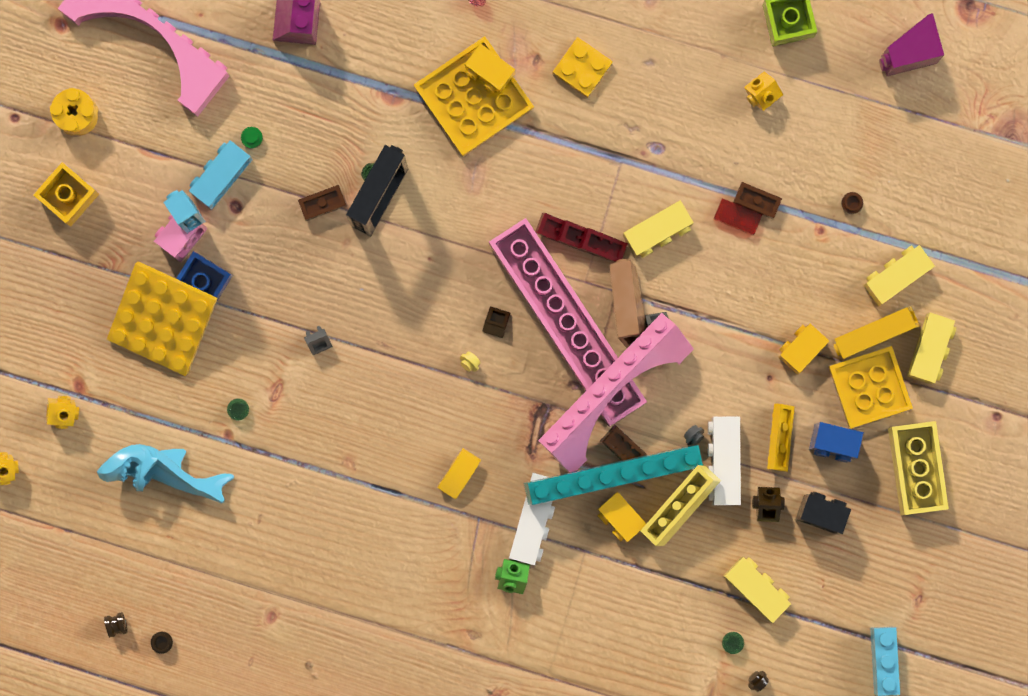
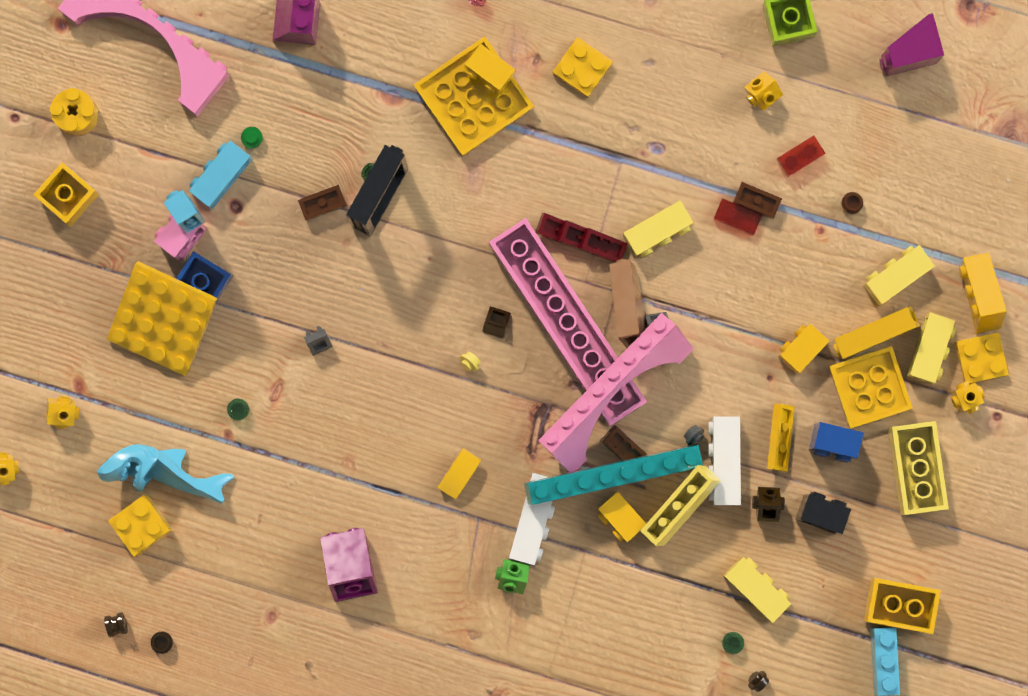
none -> yellow brick [108,495,173,557]
none -> slope [320,528,378,602]
none -> clear red plate [776,135,826,177]
none -> yellow brick [864,577,941,634]
none -> yellow brick [951,381,985,414]
none -> yellow plate [955,332,1009,384]
none -> yellow wedge [959,253,1007,334]

